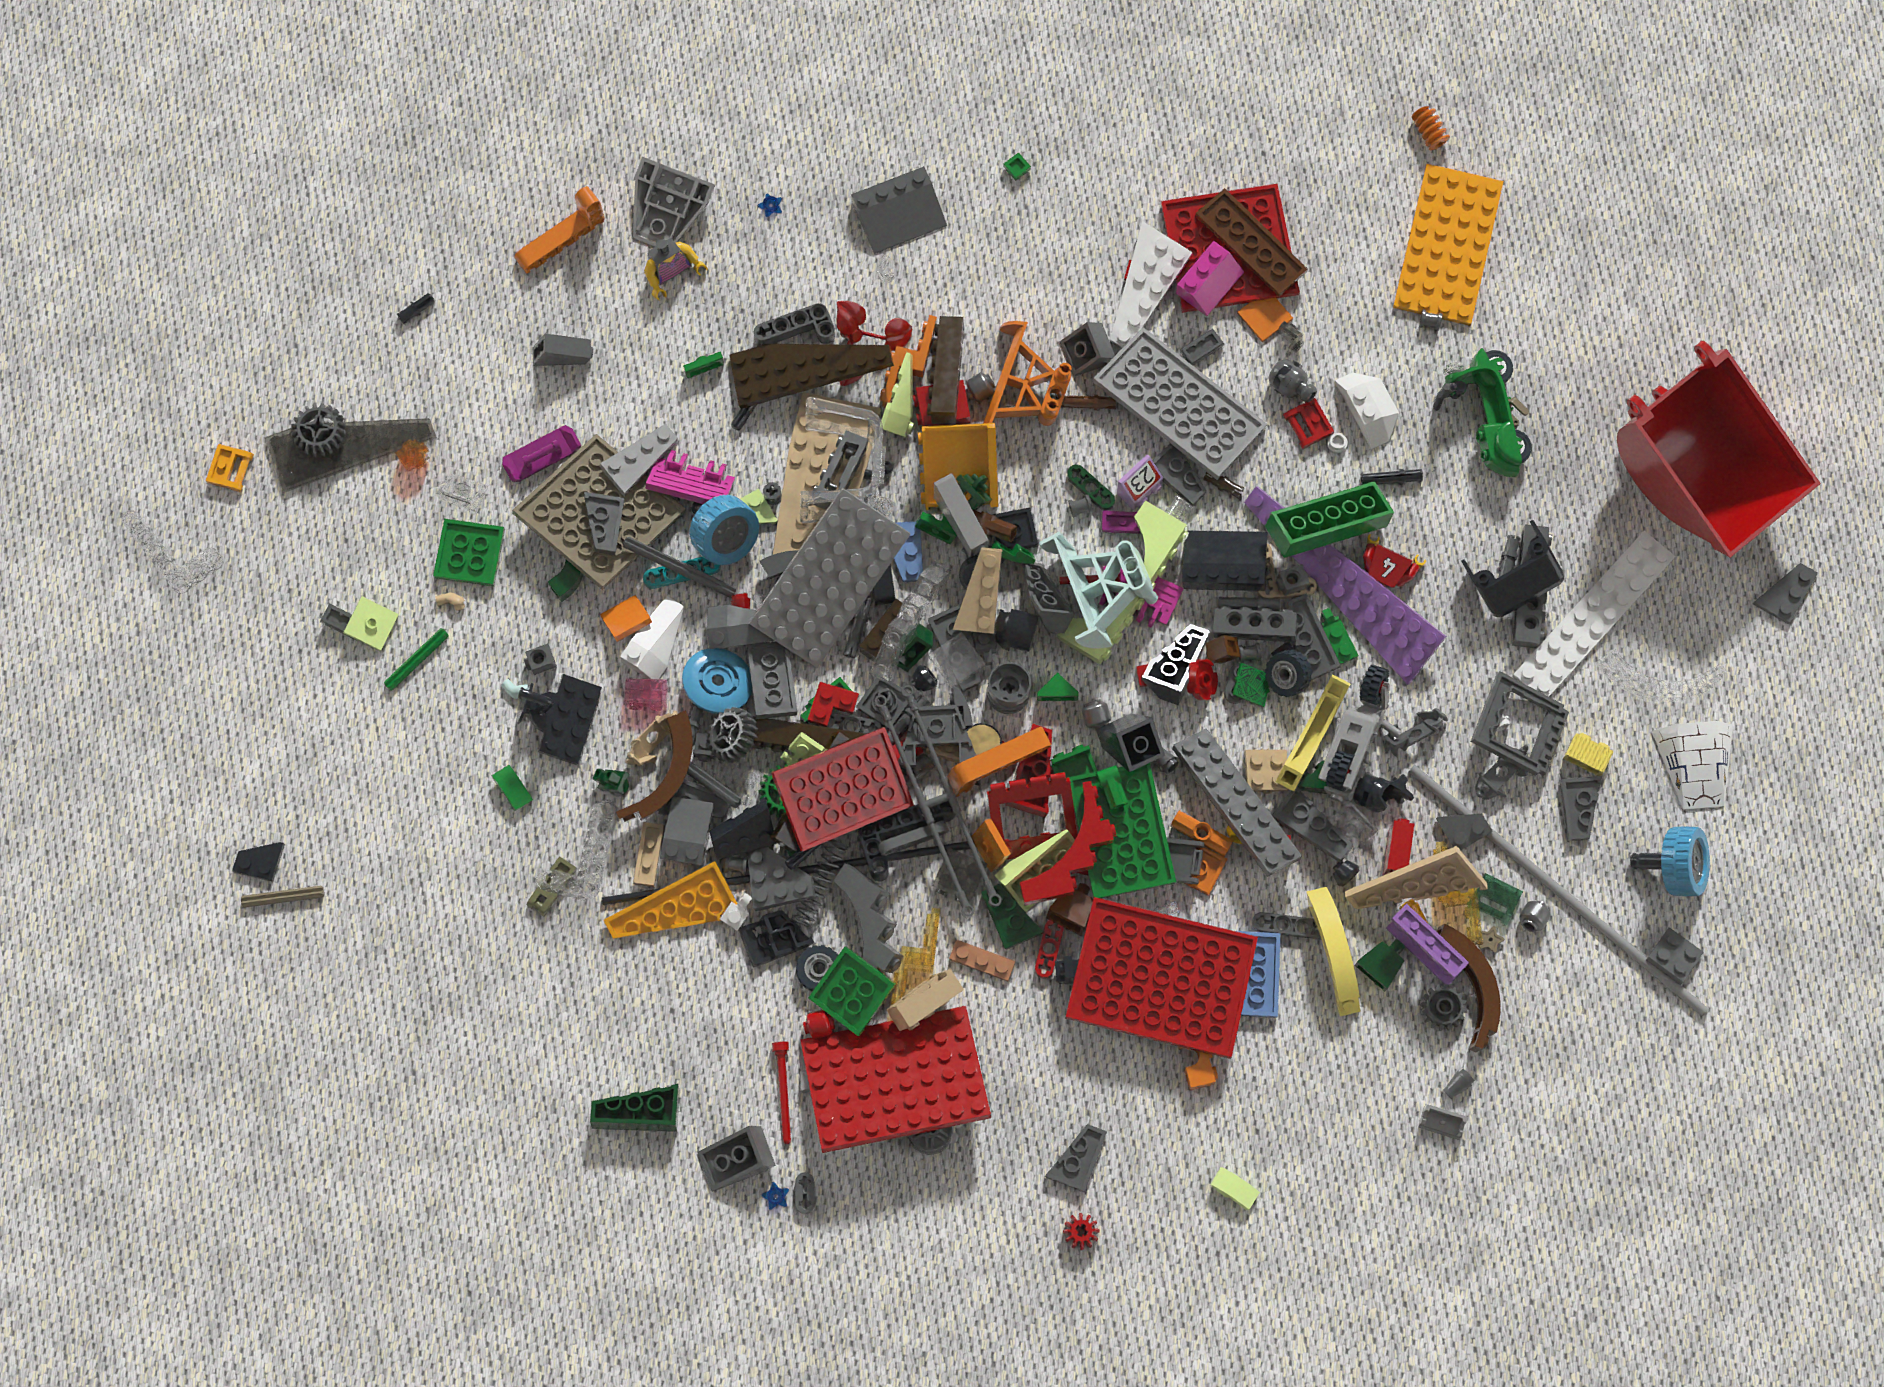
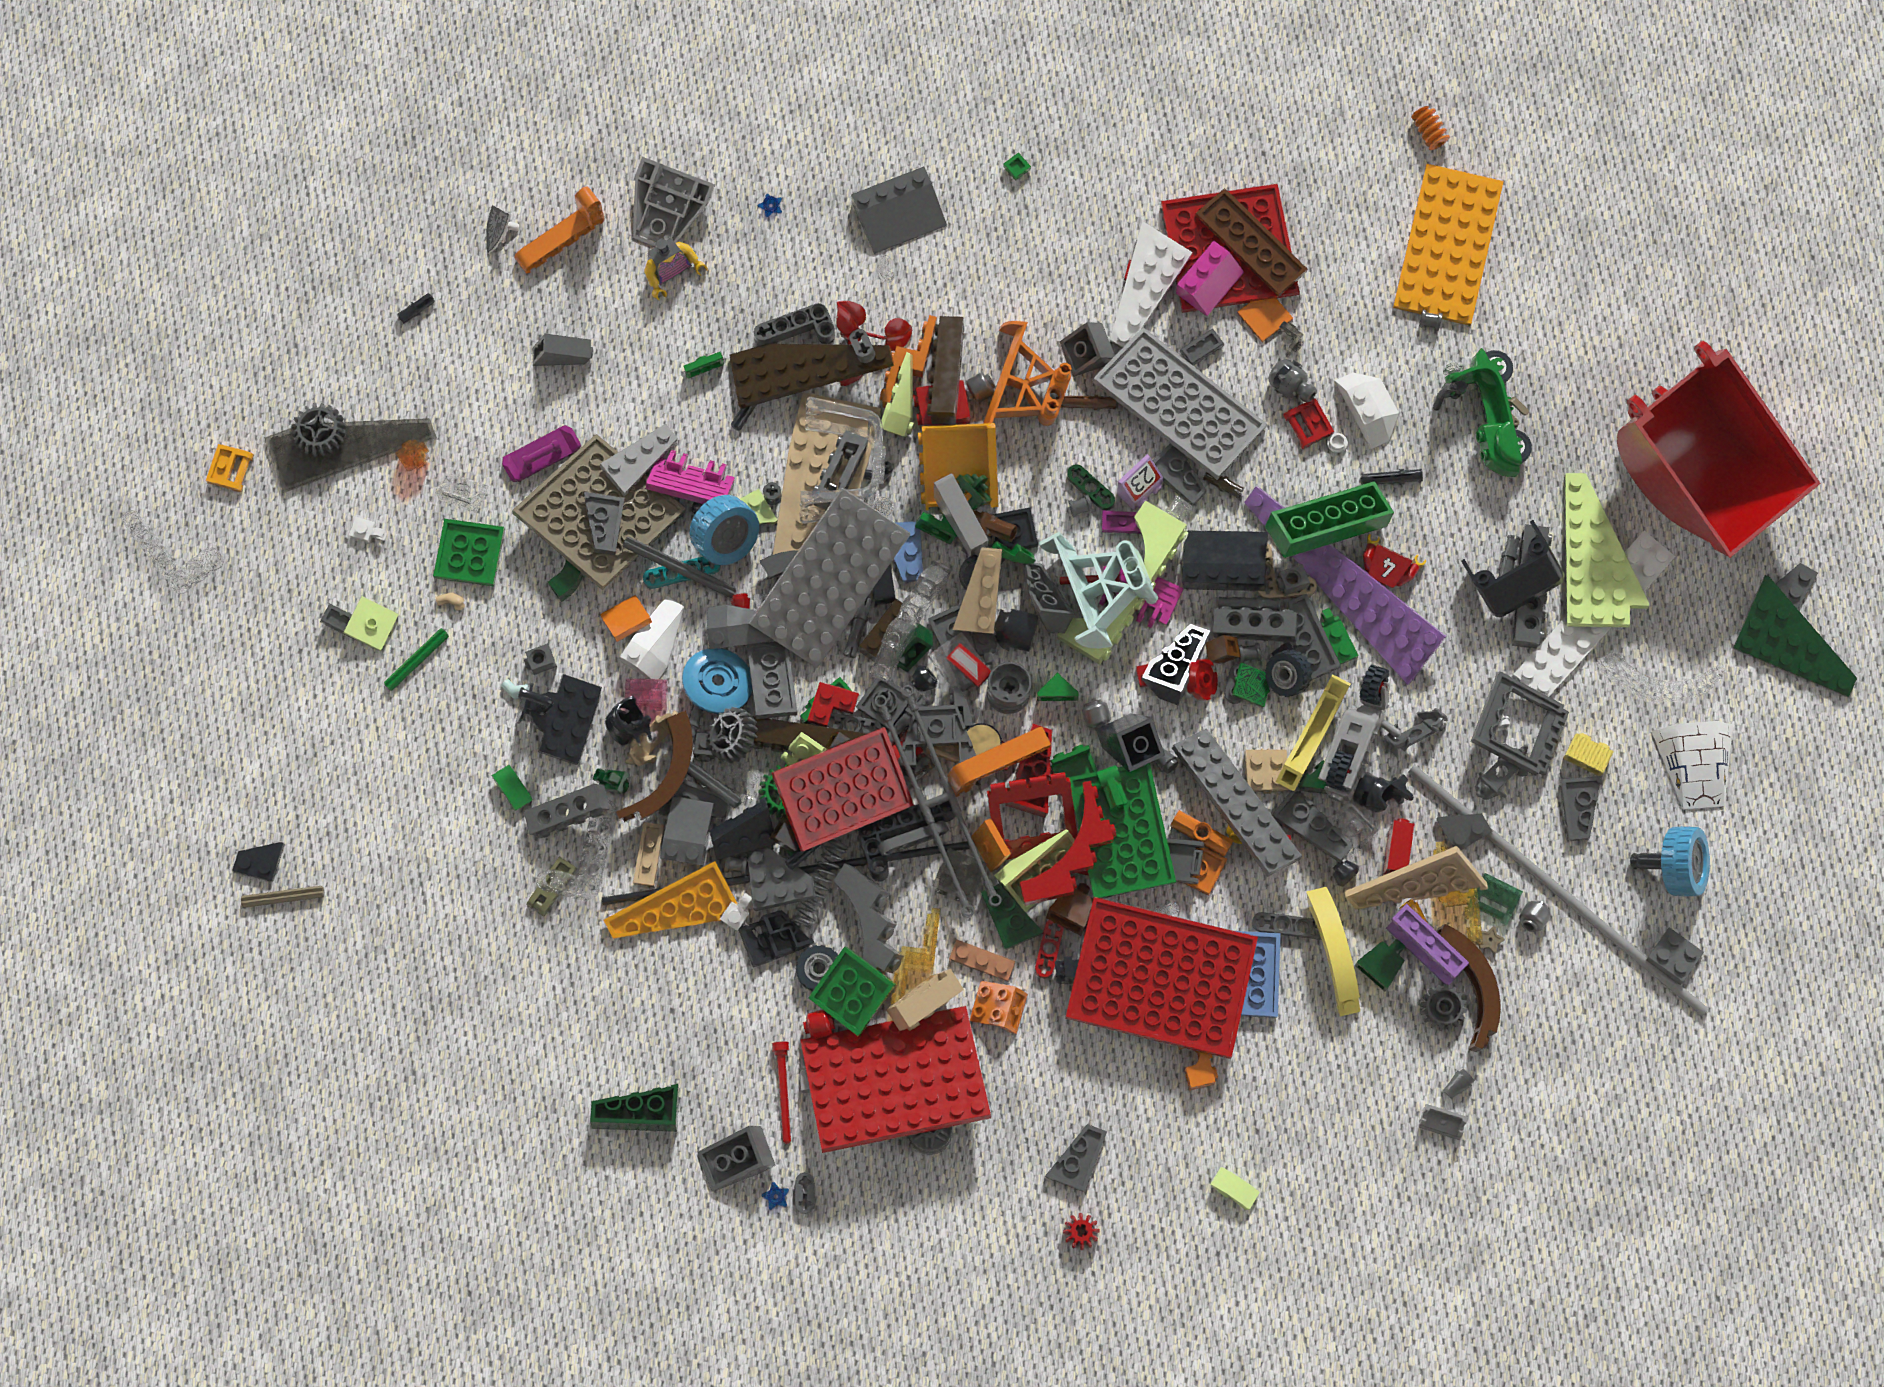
none -> white plate [349,517,387,543]
none -> shield [486,205,519,254]
none -> dark grey brick [524,783,610,838]
none -> black piece [605,695,652,746]
none -> dark grey beam [849,329,876,363]
none -> slope [946,643,991,688]
none -> orange bracket [970,981,1028,1034]
none -> yellowish green wing [1565,473,1649,627]
none -> dark green wing [1733,575,1857,697]

